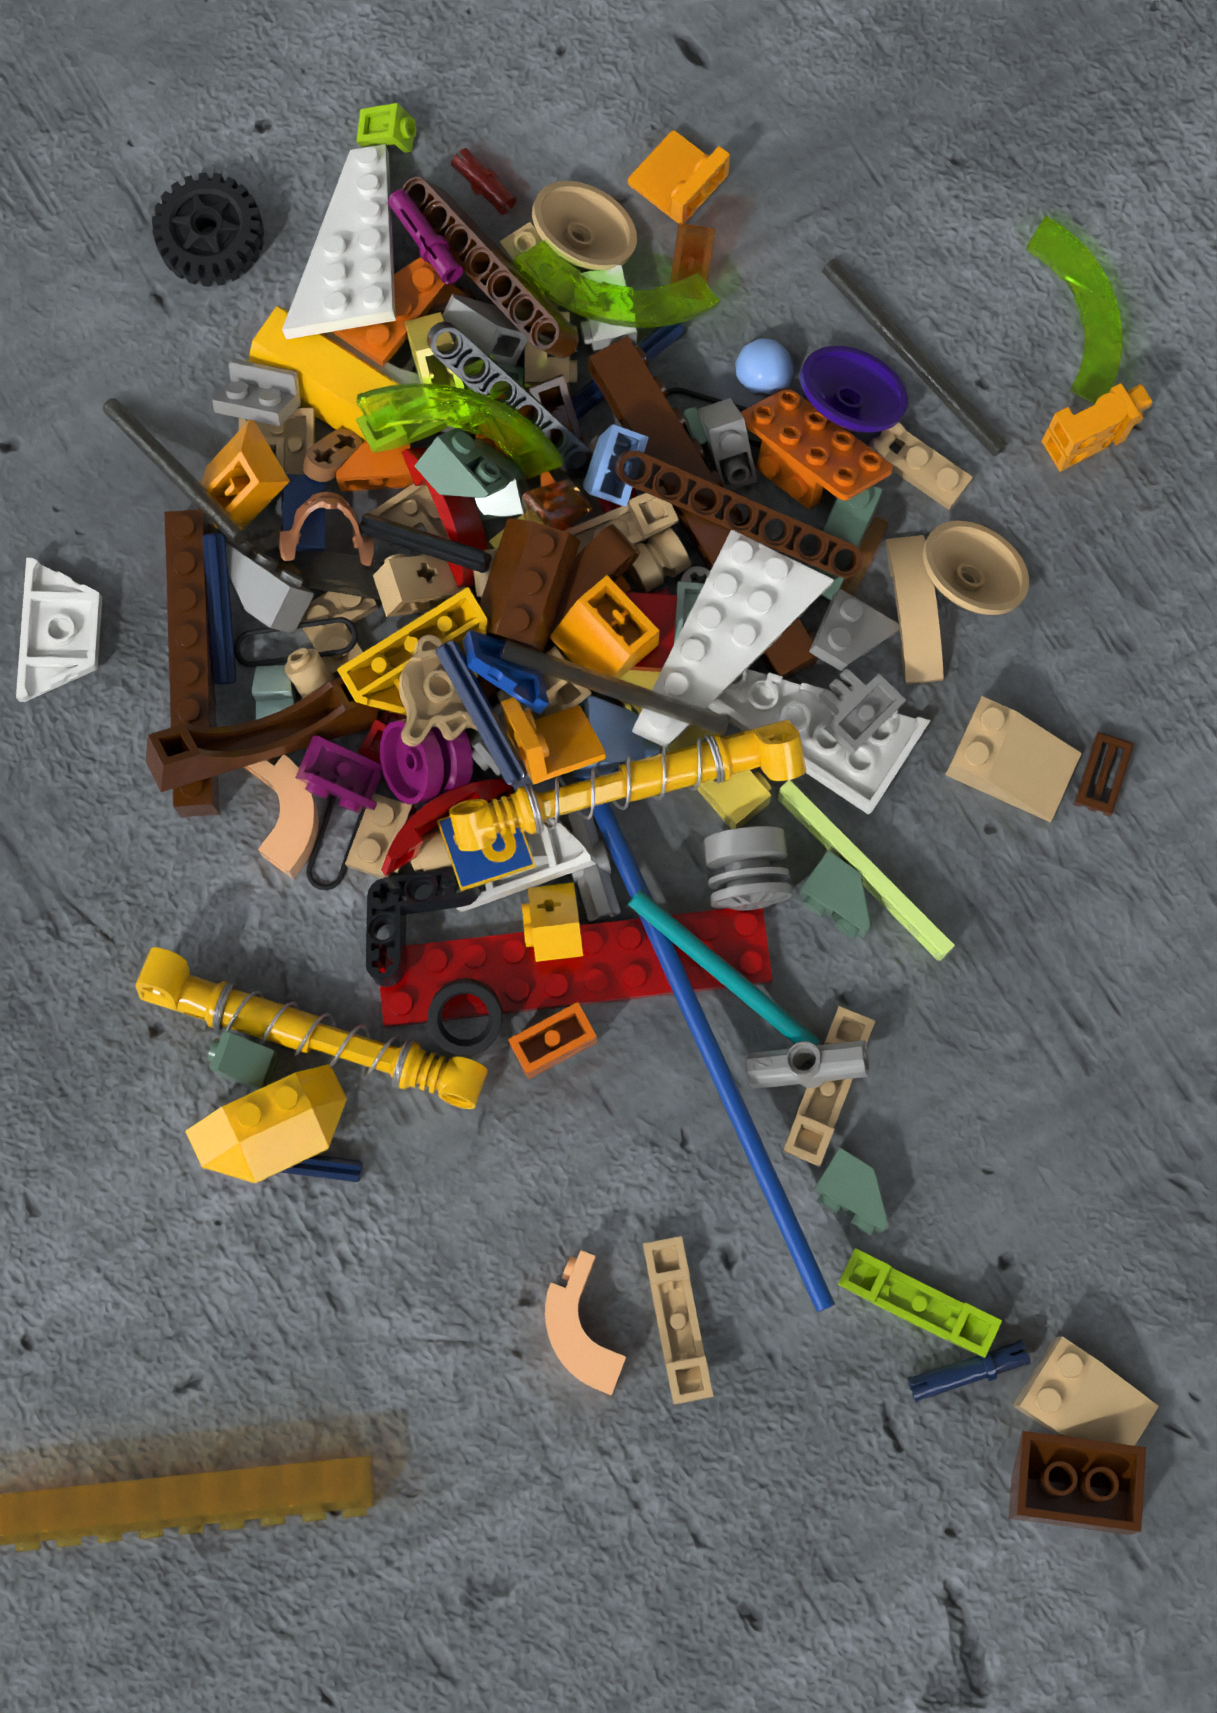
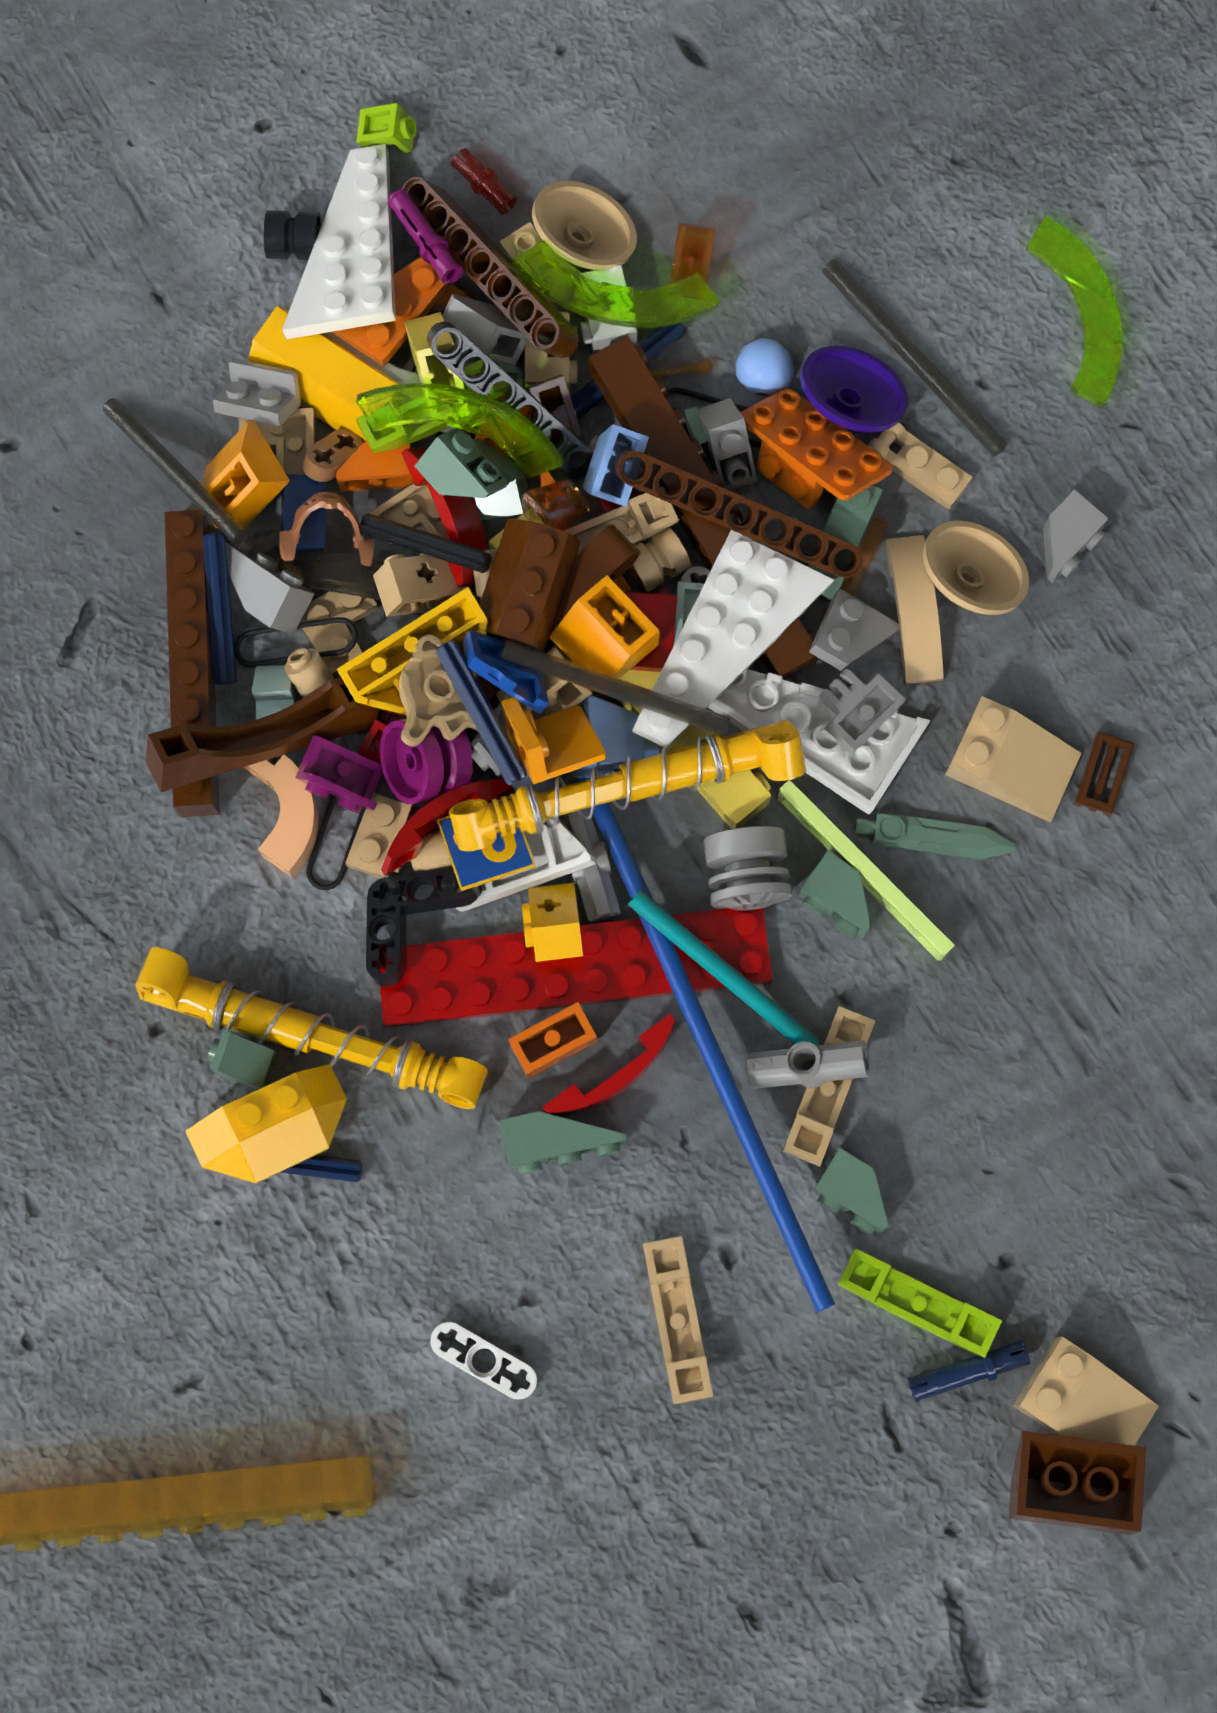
white wing [16,558,102,702] -> none
black wheel [152,173,264,287] -> none
black tyre [428,978,502,1055] -> none
light nougat arch [545,1250,626,1395] -> none
light orange bracket [628,130,730,226] -> none
light orange hips [1041,383,1152,472] -> none
none -> black wheel [263,210,322,260]
none -> white beam [430,1322,537,1399]
none -> sand green slope [499,1111,627,1175]
none -> red slope [542,1013,675,1117]
none -> clear orange hinge [648,359,713,377]
none -> sand green piece [854,813,1016,860]
none -> light grey slope [1043,489,1109,583]

